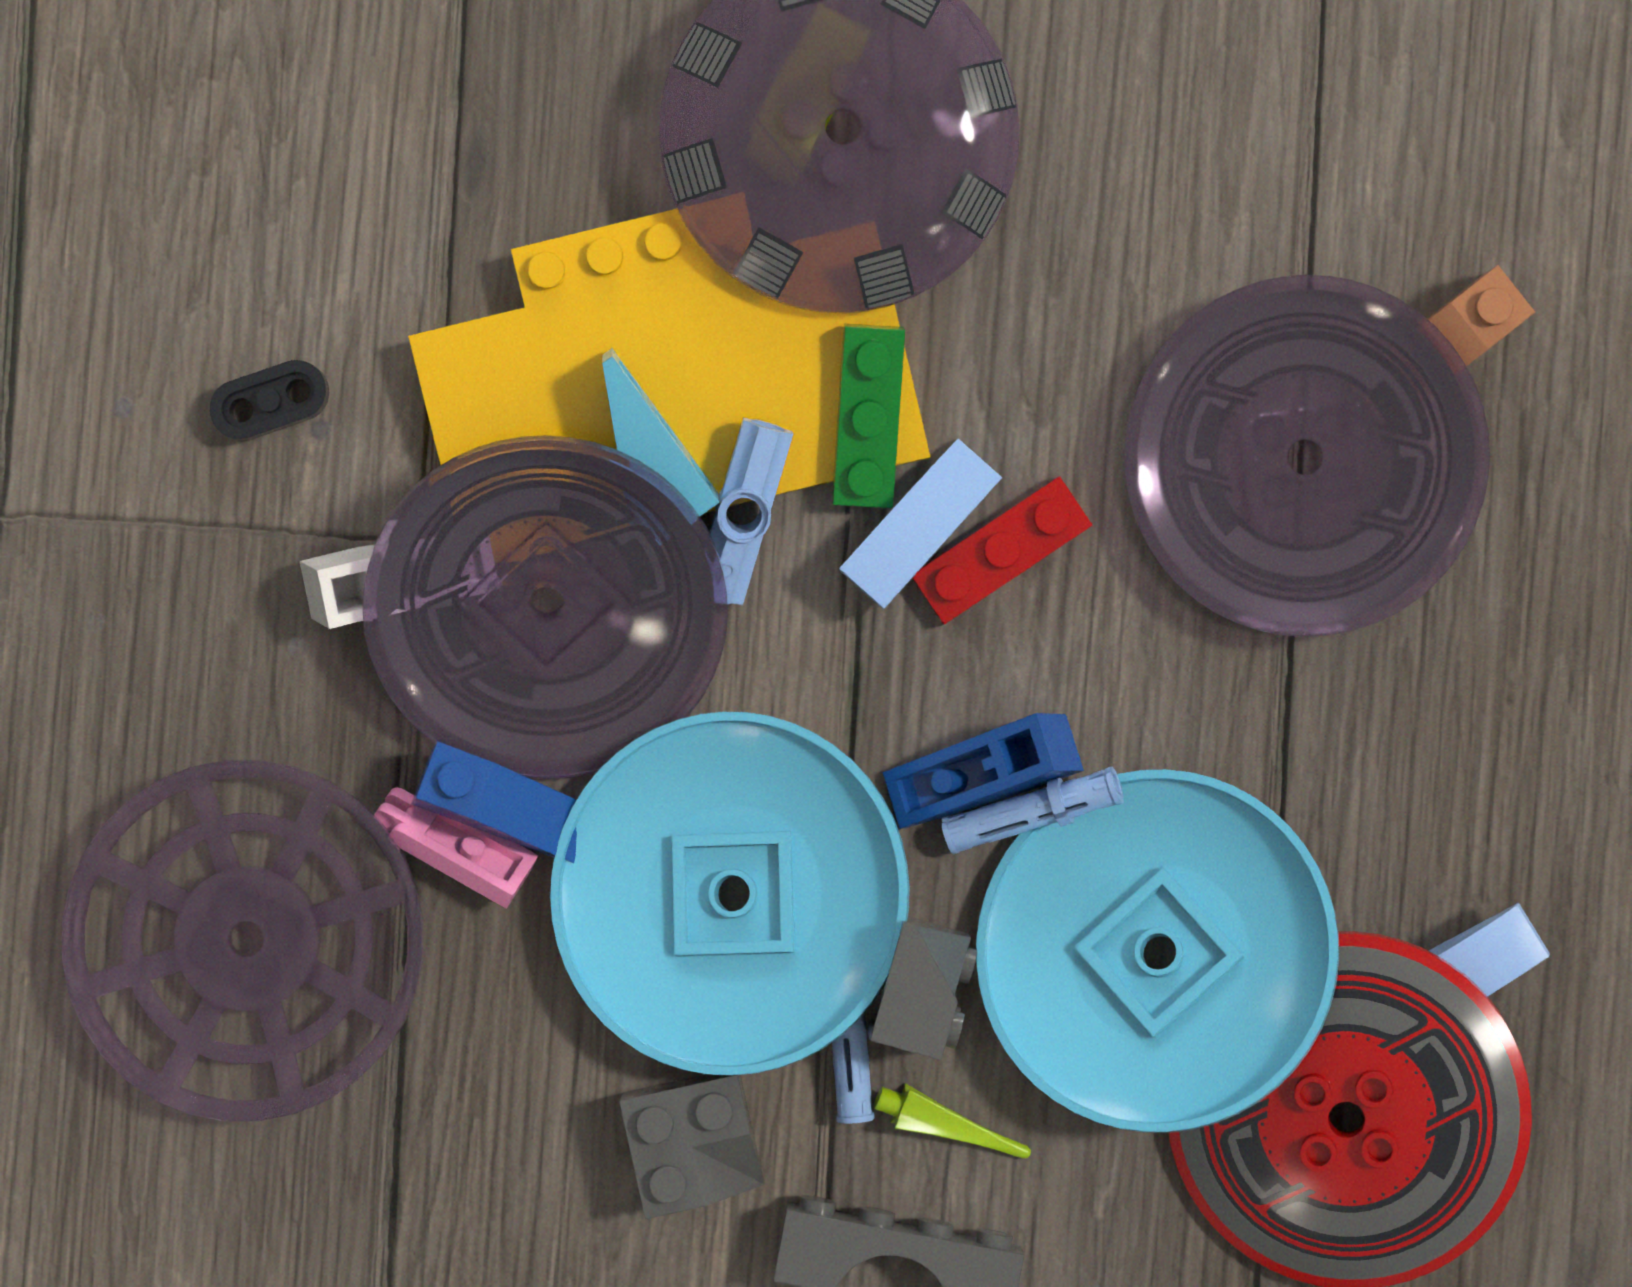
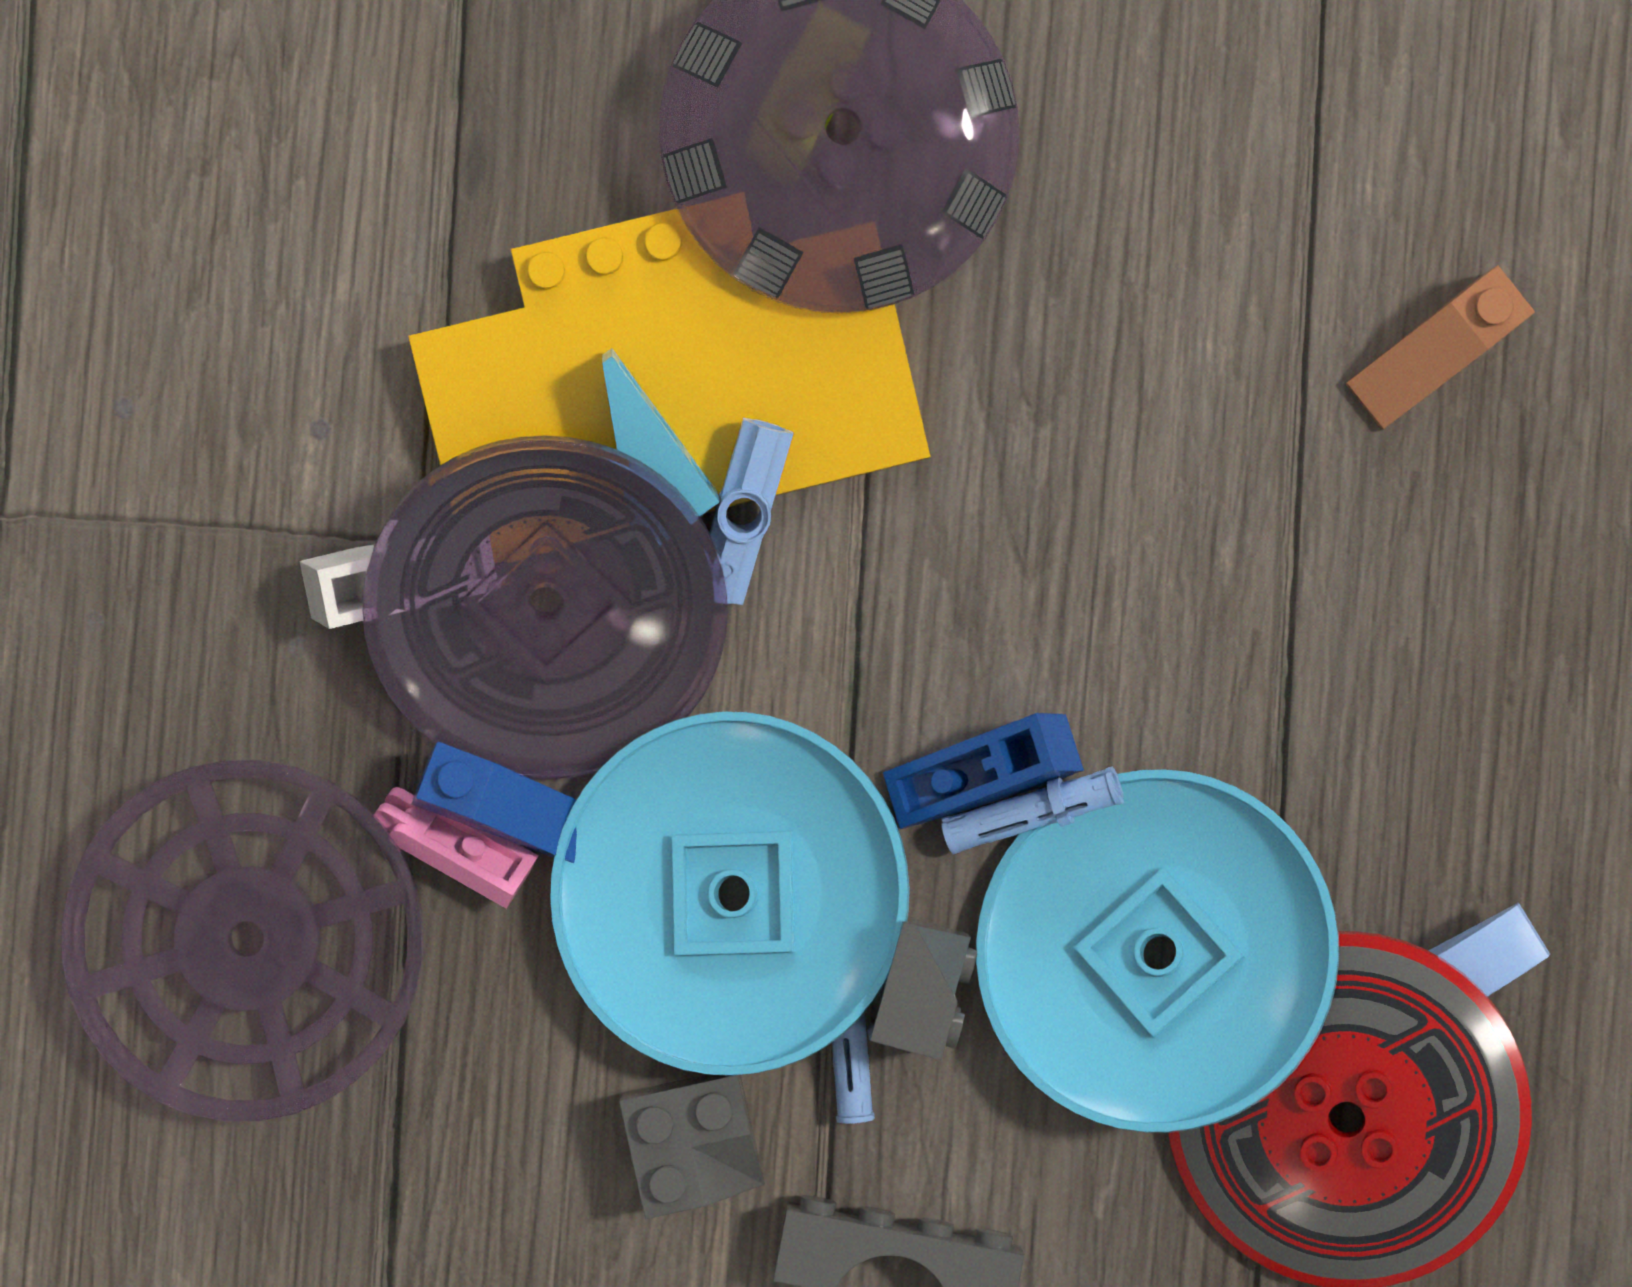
black plate [210,360,329,441] -> none
green plate [832,323,905,508] -> none
light blue slope [839,439,1002,610] -> none
lime piece [874,1083,1031,1159] -> none
red plate [912,476,1093,625] -> none
clear purple dish [1124,275,1490,637] -> none

